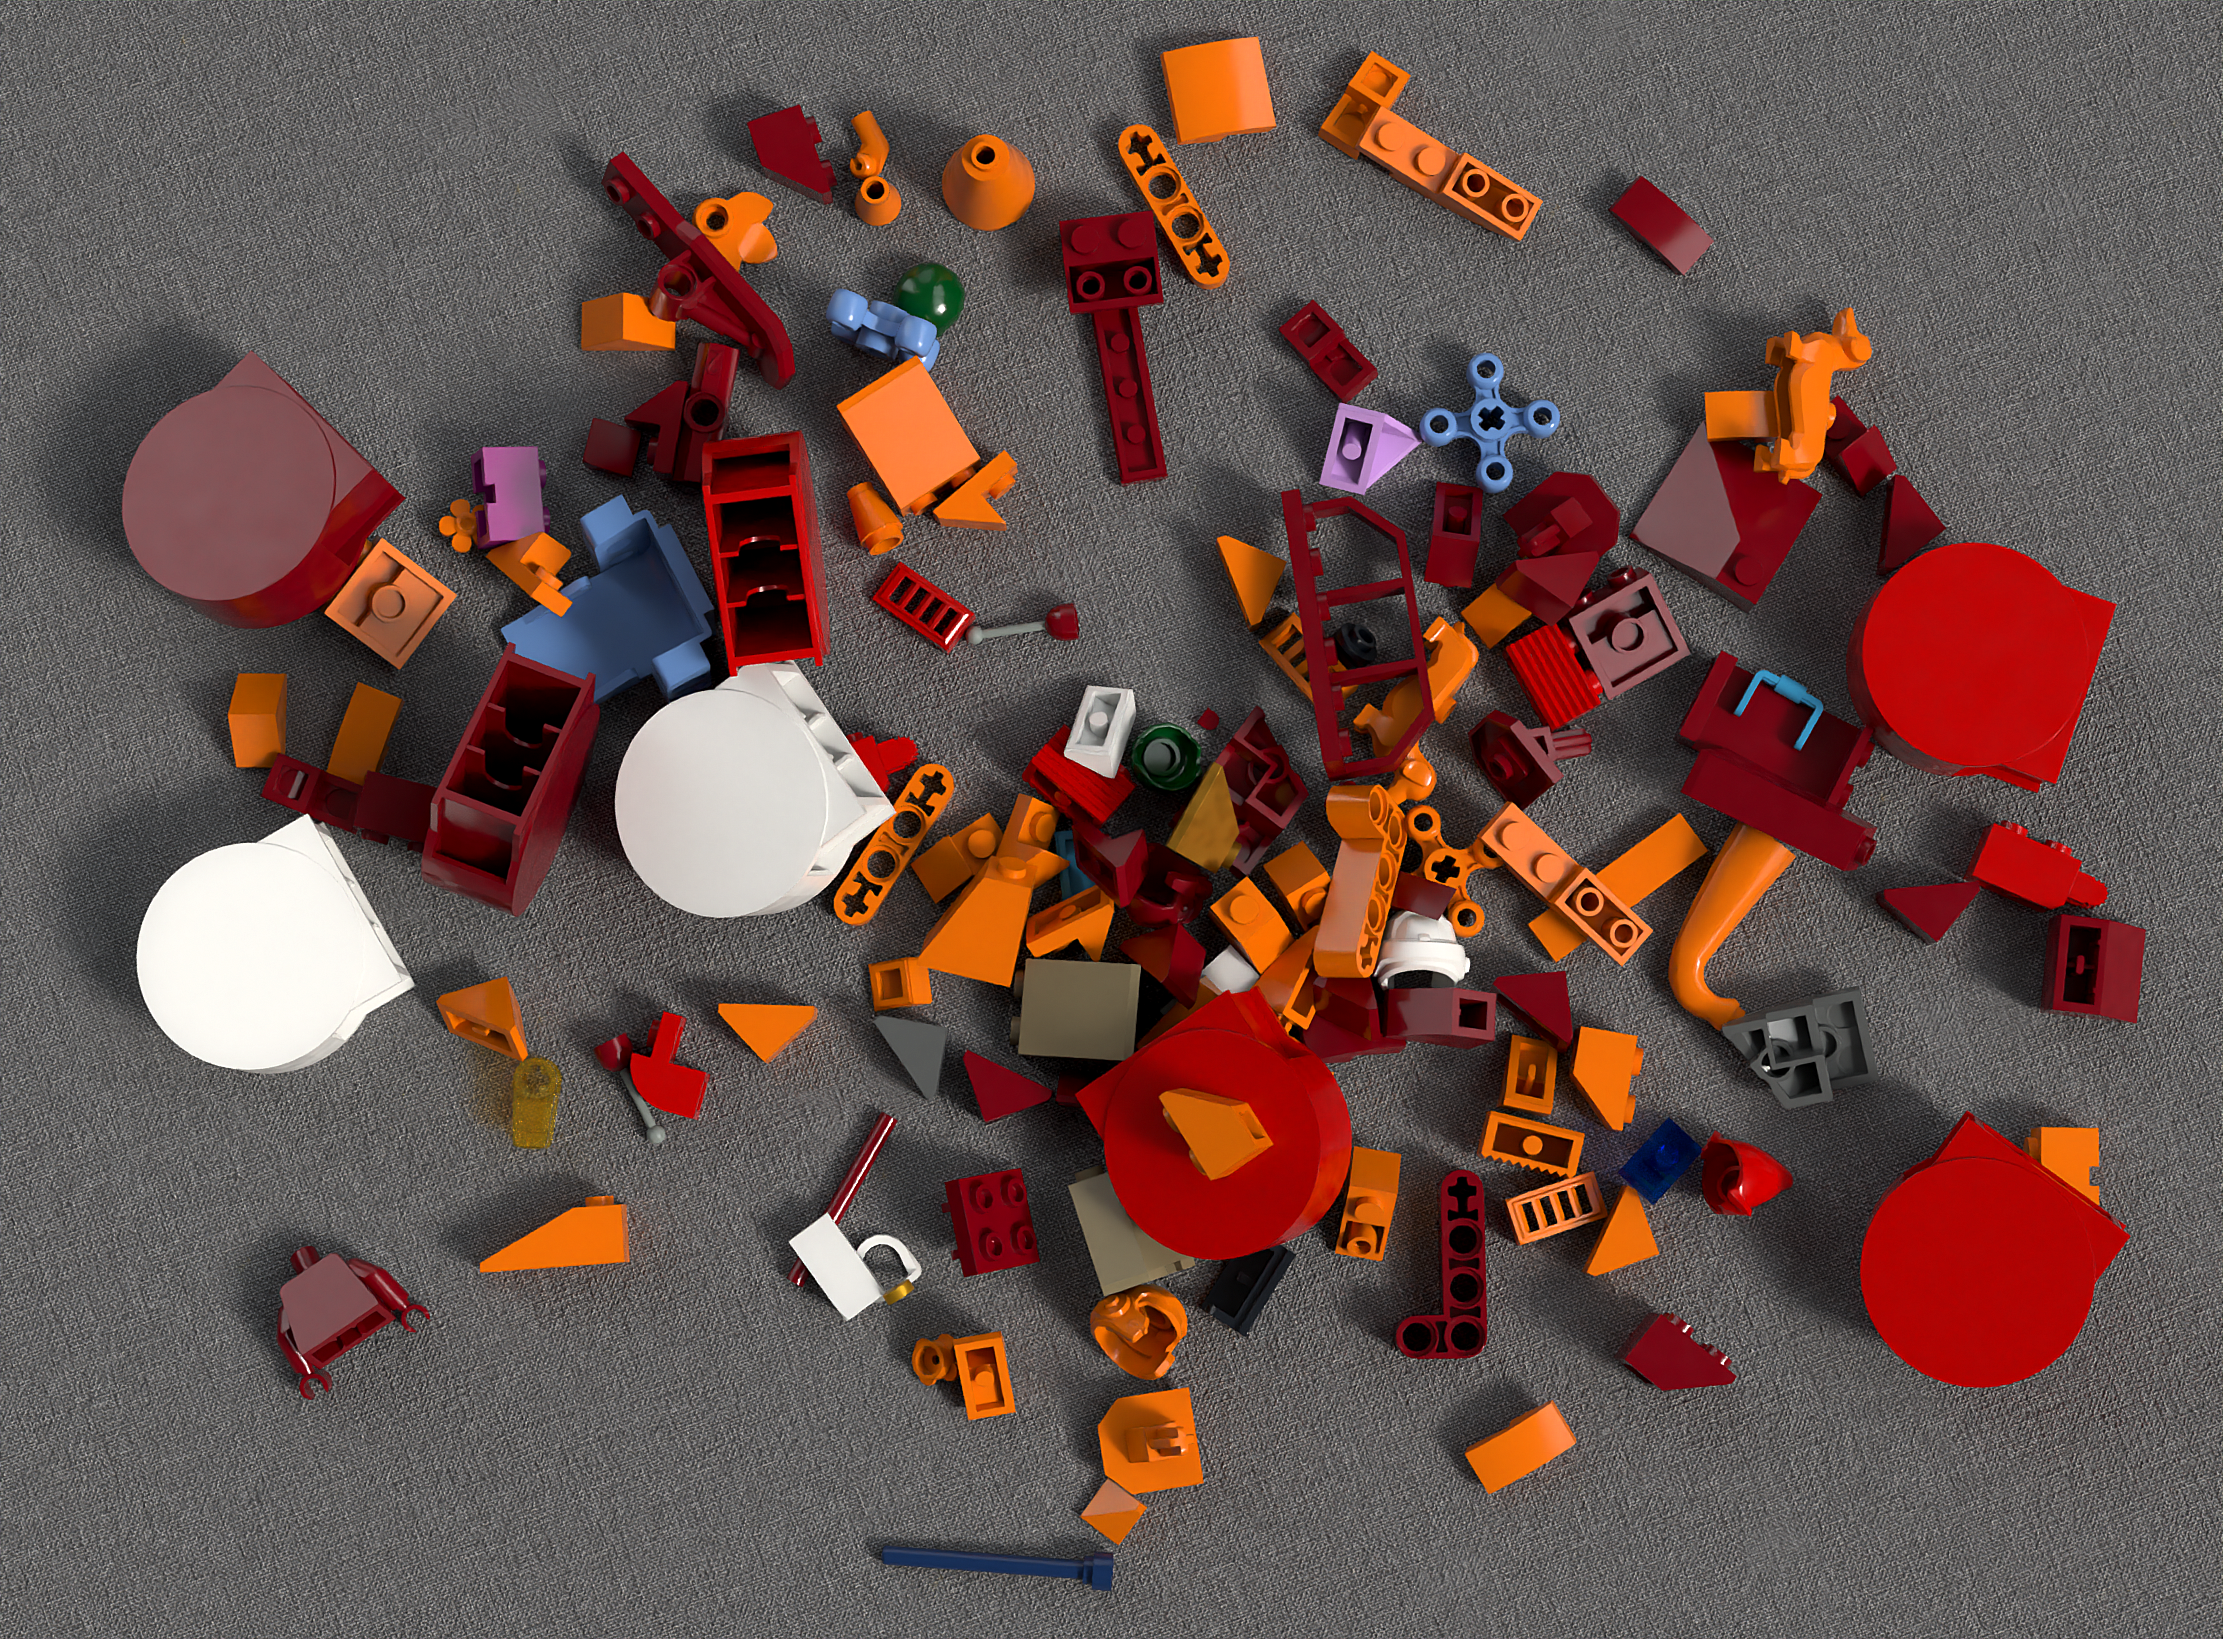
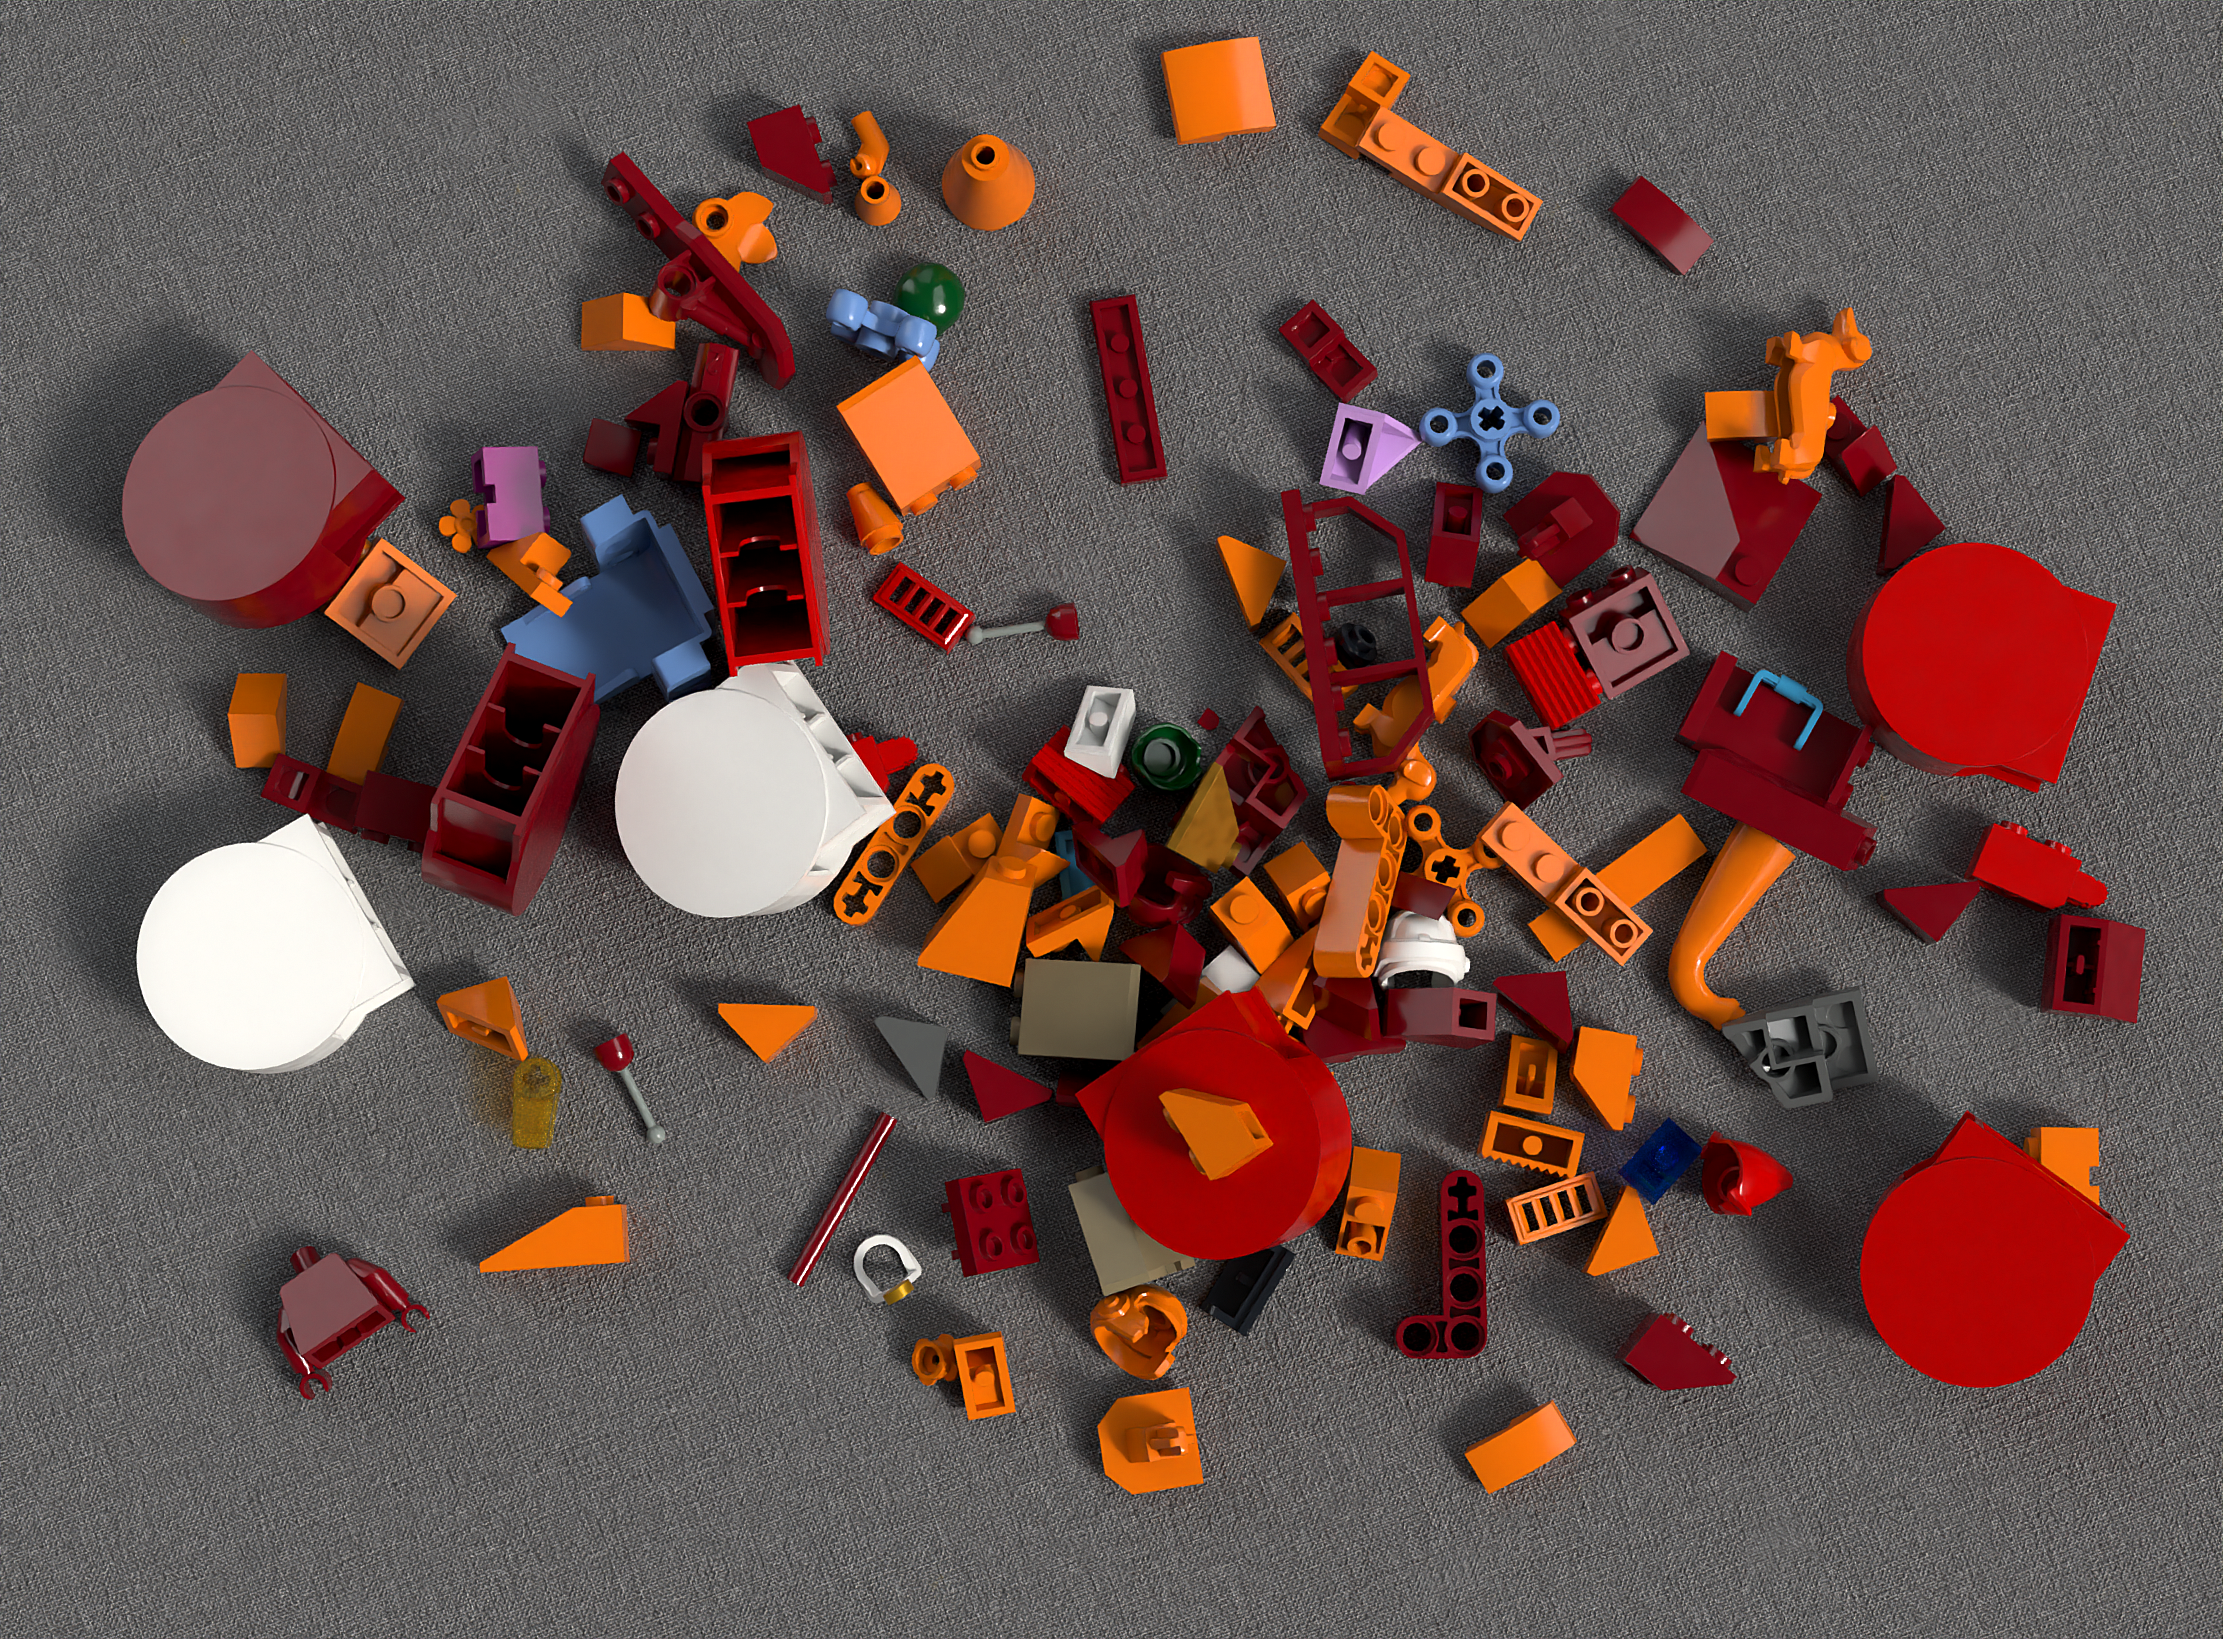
red brick [630,1011,710,1120] -> none
white slope [788,1213,885,1321] -> none
orange slope [868,957,932,1011] -> none
dark blue piece [881,1545,1114,1592] -> none
orange slope [933,450,1018,531] -> none
dark red slope [1059,210,1164,315] -> none
orange slope [1080,1478,1147,1545] -> none
orange beam [1118,124,1230,290] -> none
dark red slope [1495,551,1600,627] -> none

